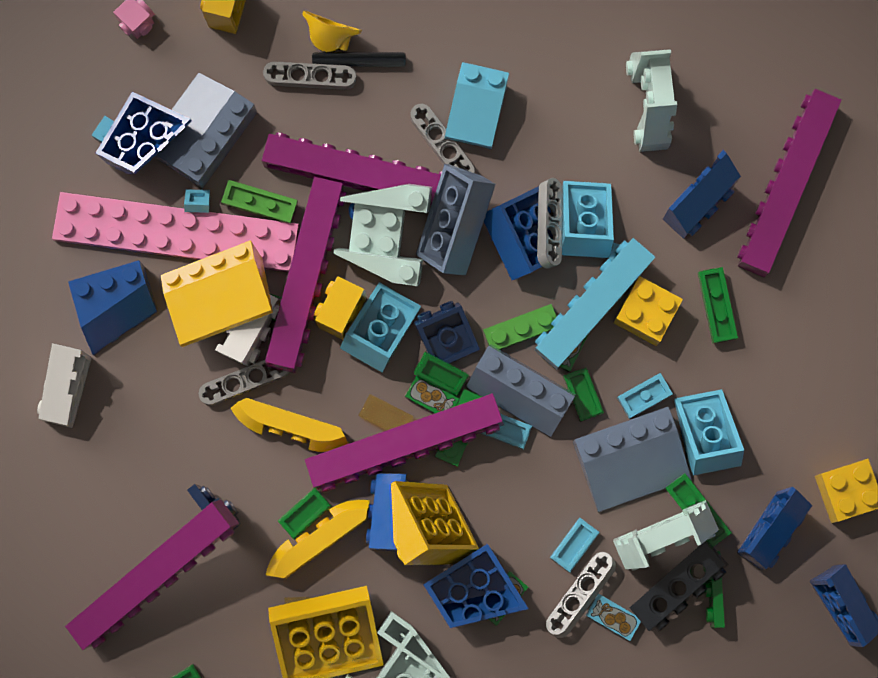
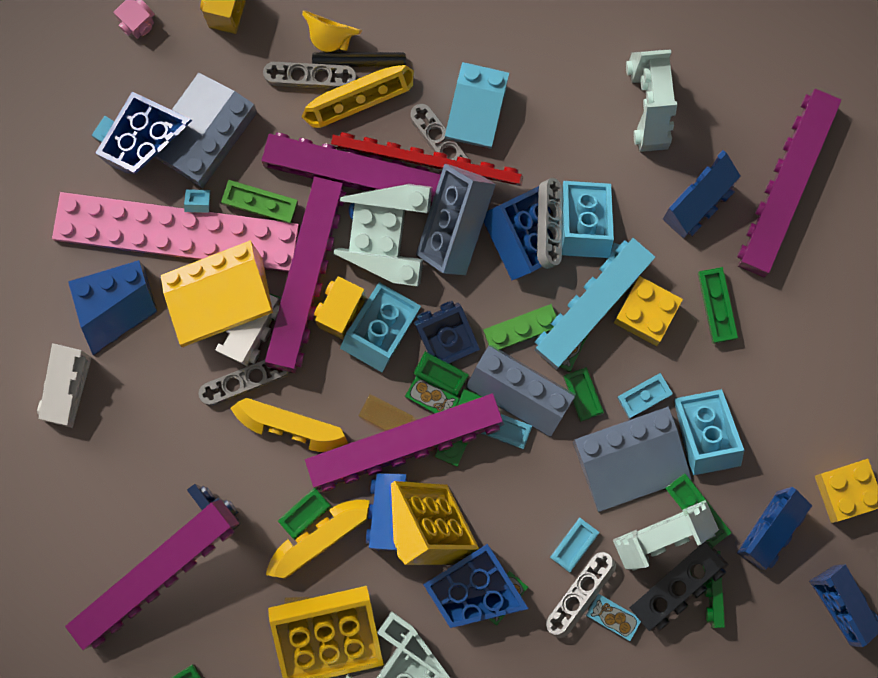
none -> yellow brick [301,65,414,128]
none -> red plate [331,132,523,186]

